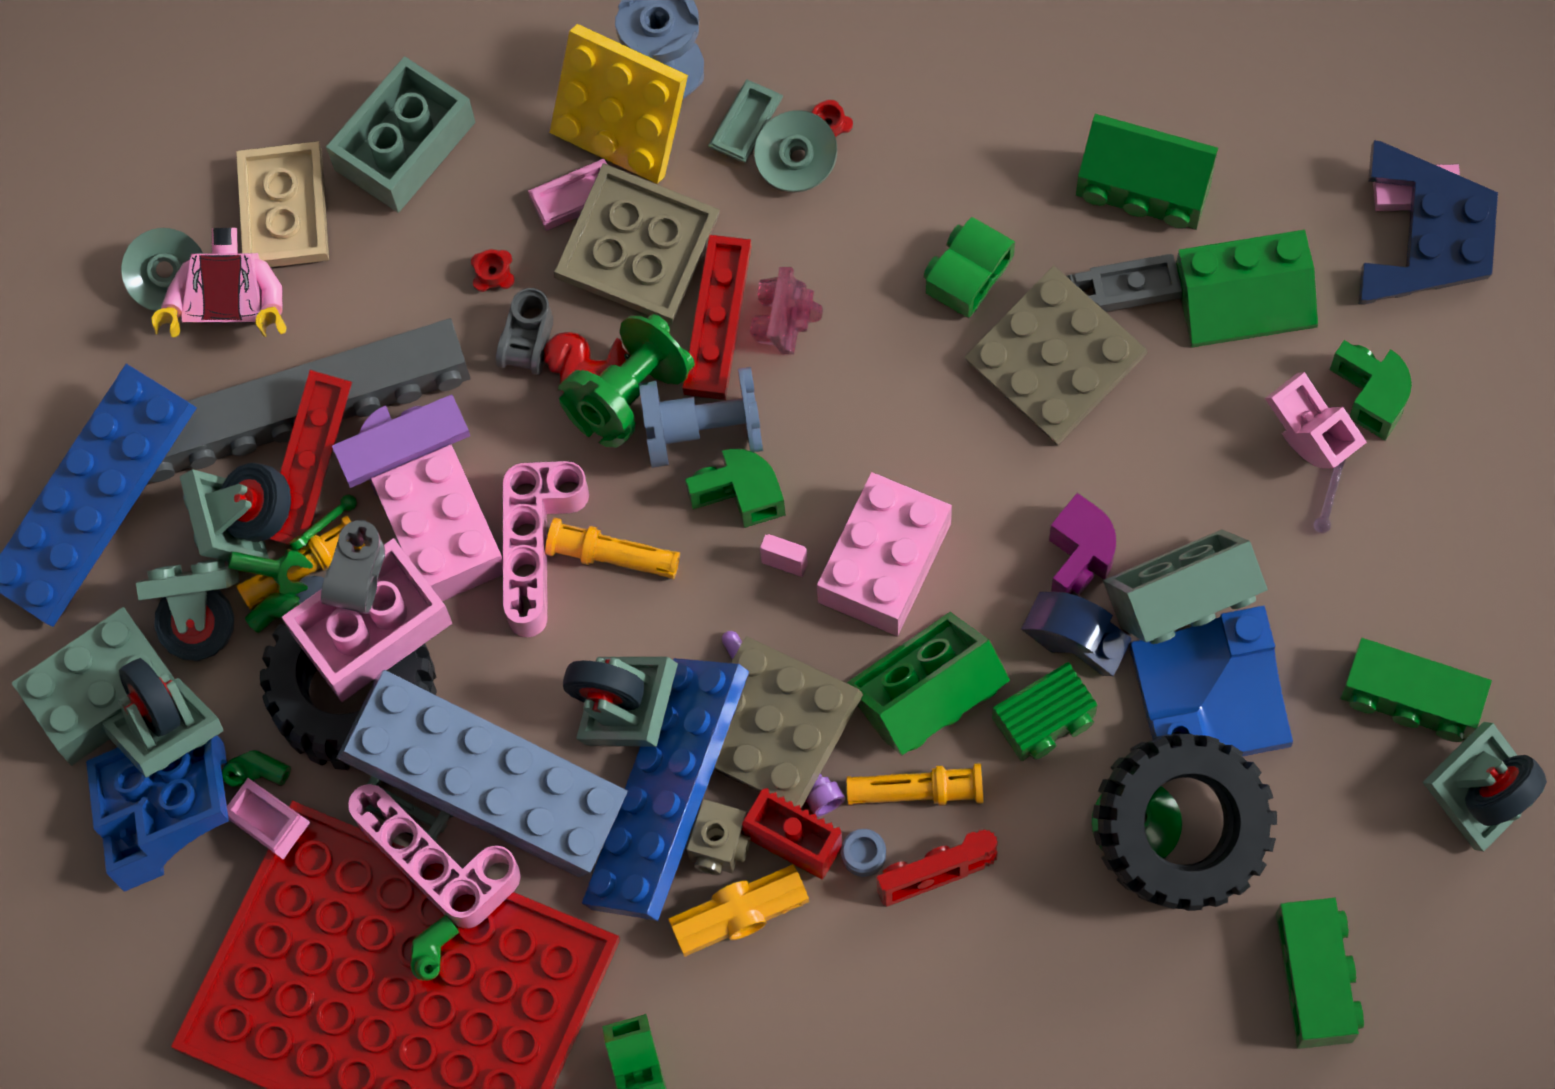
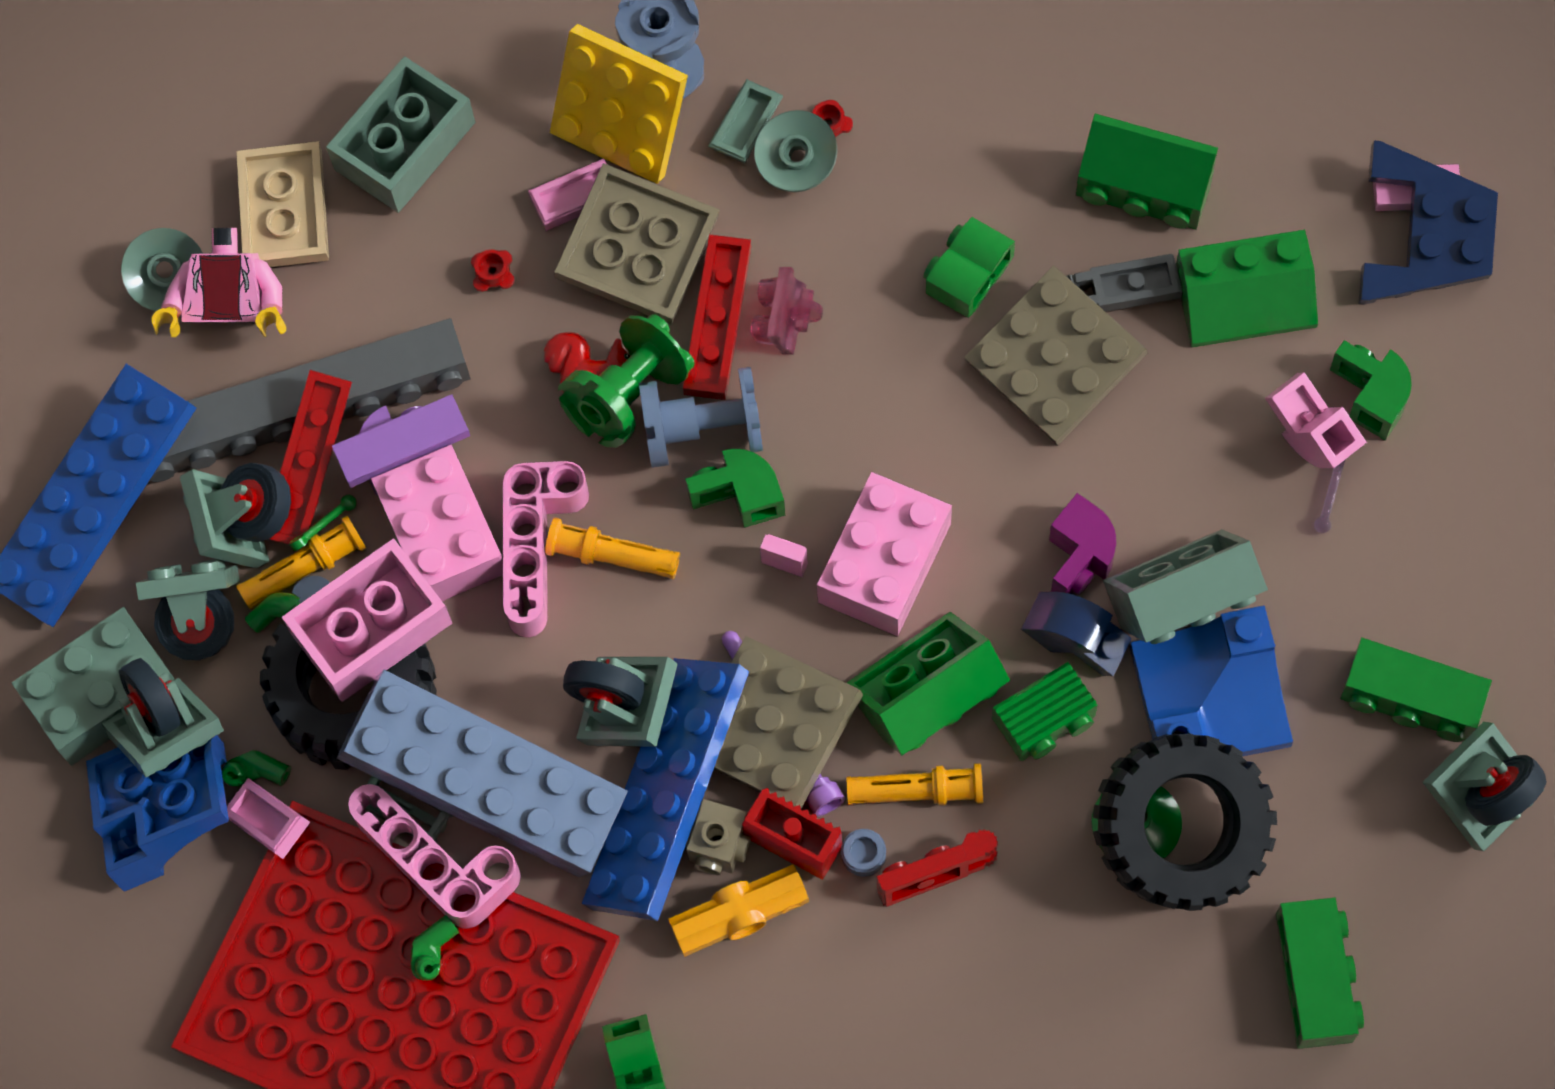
green bar [228,549,313,594] -> none
dark grey piece [321,520,386,614] -> none
dark grey piece [496,288,554,375] -> none

